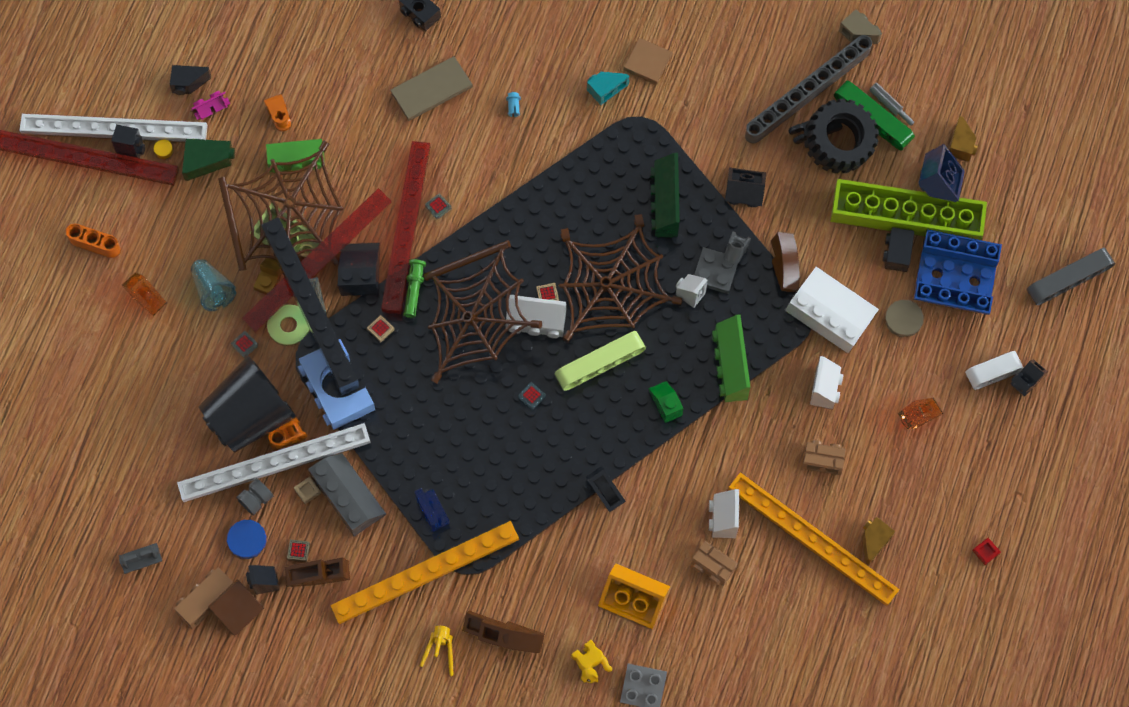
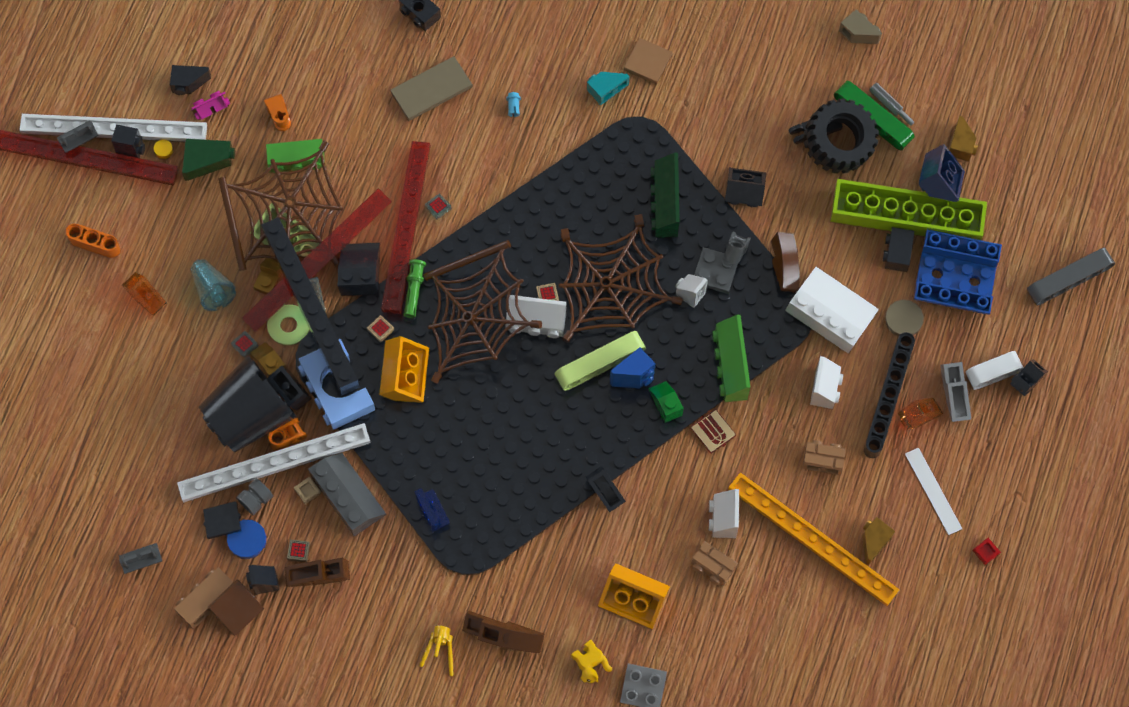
light orange plate [331,521,519,624] -> none
tile [518,382,546,410] -> none
dark grey beam [745,35,872,144] -> none
none -> dark grey hinge [57,121,99,153]
none -> black piece [203,501,241,539]
none -> pearl gold slope [250,342,286,377]
none -> black brick [268,366,312,411]
none -> light orange slope [379,336,429,403]
none -> blue slope [610,347,655,388]
none -> piece [690,409,736,454]
none -> black beam [864,332,915,459]
none -> white sticker [905,448,962,535]
none -> light grey slope [940,362,971,422]

